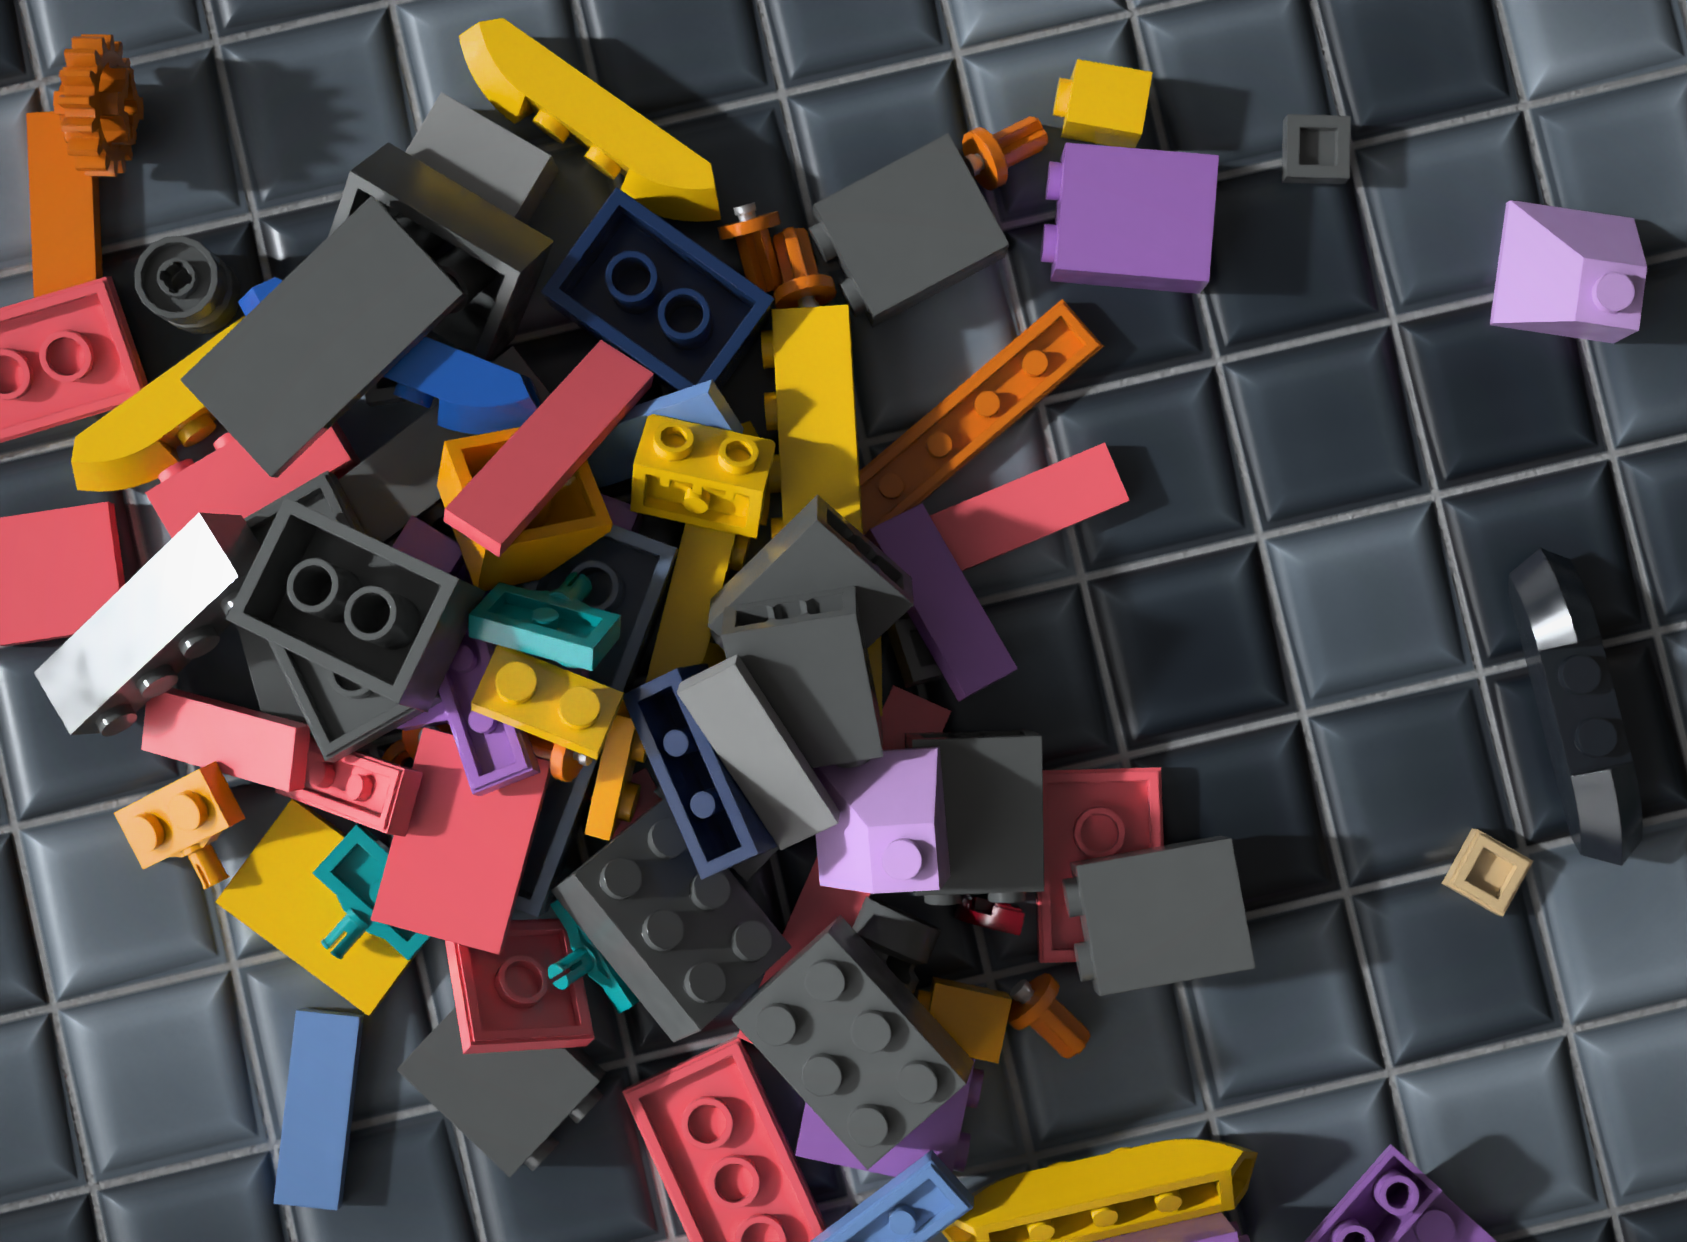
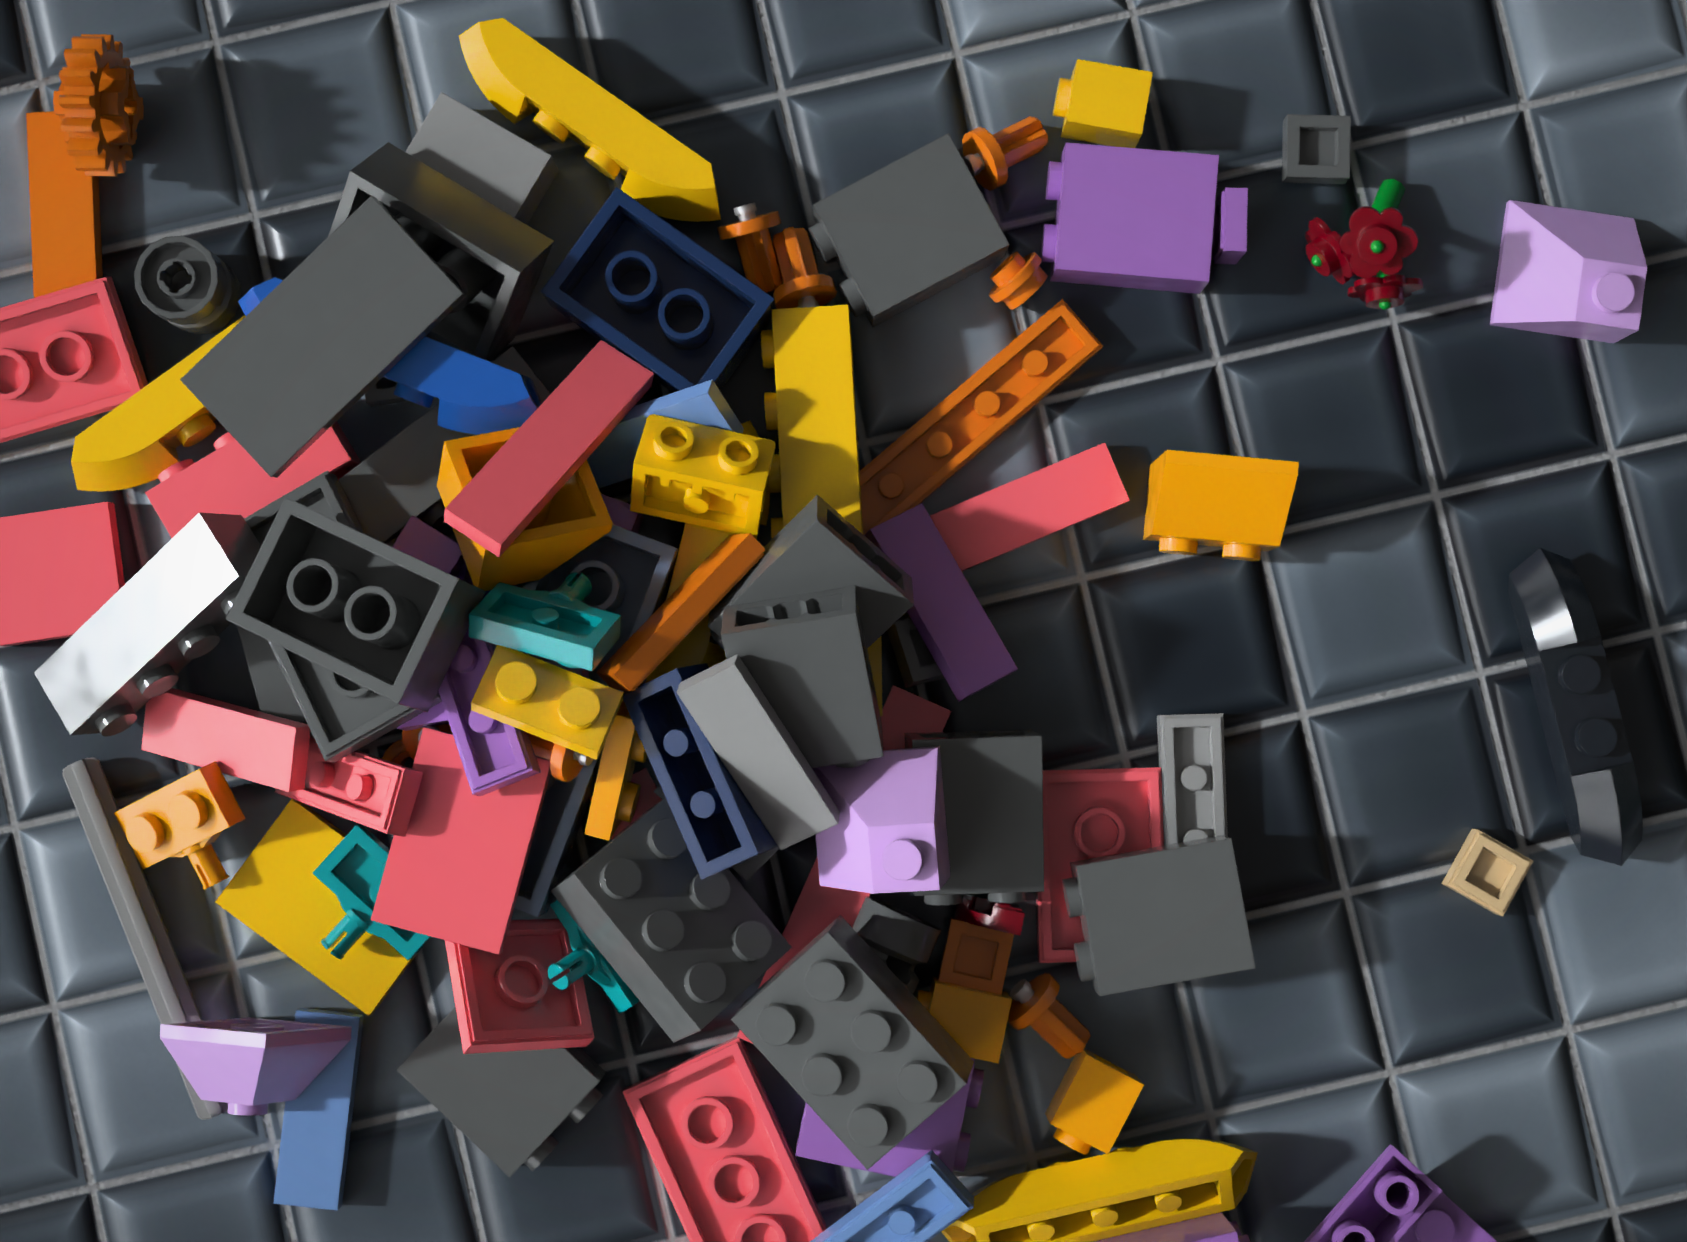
none -> light grey axle [62,757,228,1120]
none -> lavender slope [160,1017,352,1116]
none -> orange tile [596,533,766,691]
none -> orange plate [937,917,1014,995]
none -> orange plate [989,251,1048,310]
none -> light orange brick [1045,1048,1144,1155]
none -> light orange slope [1143,450,1299,561]
none -> light grey tile [1157,713,1228,845]
none -> medium lavender tile [1212,187,1248,264]
none -> dark red plant [1305,179,1423,310]

